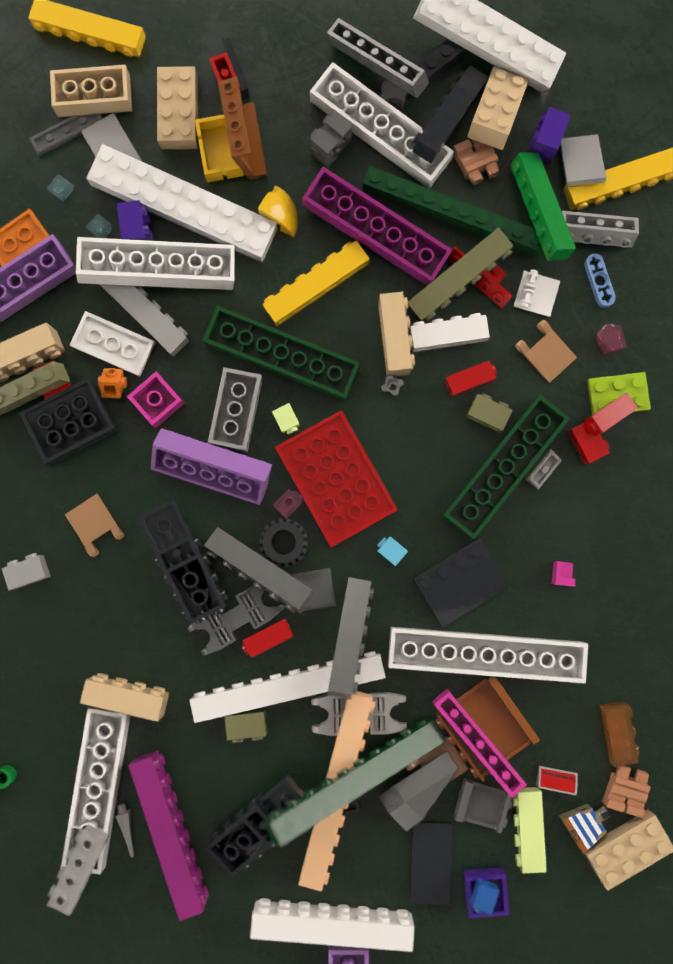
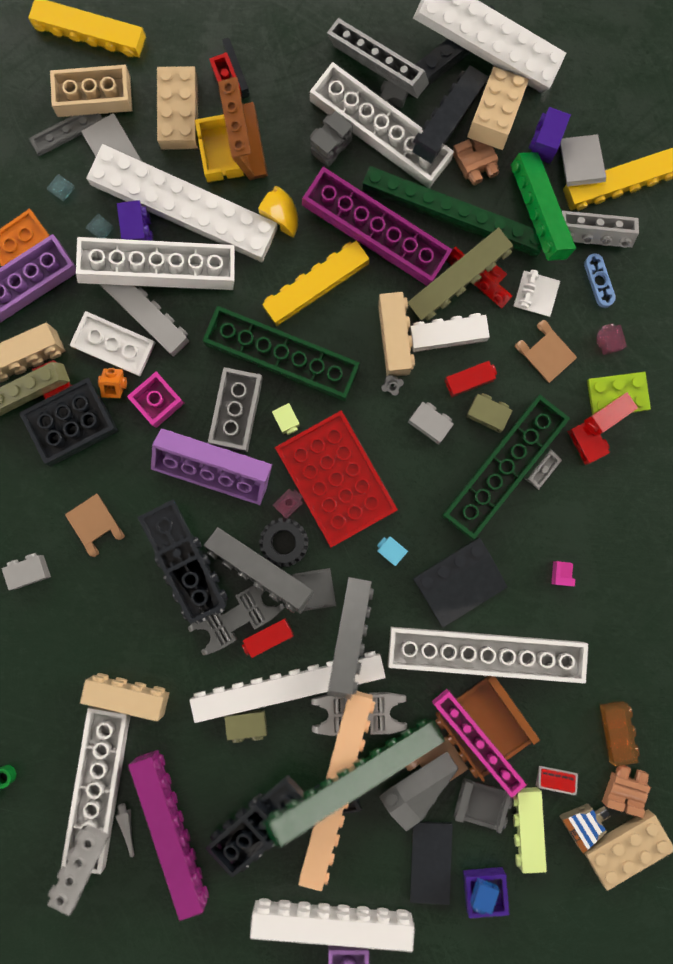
none -> light grey brick [408,402,454,445]

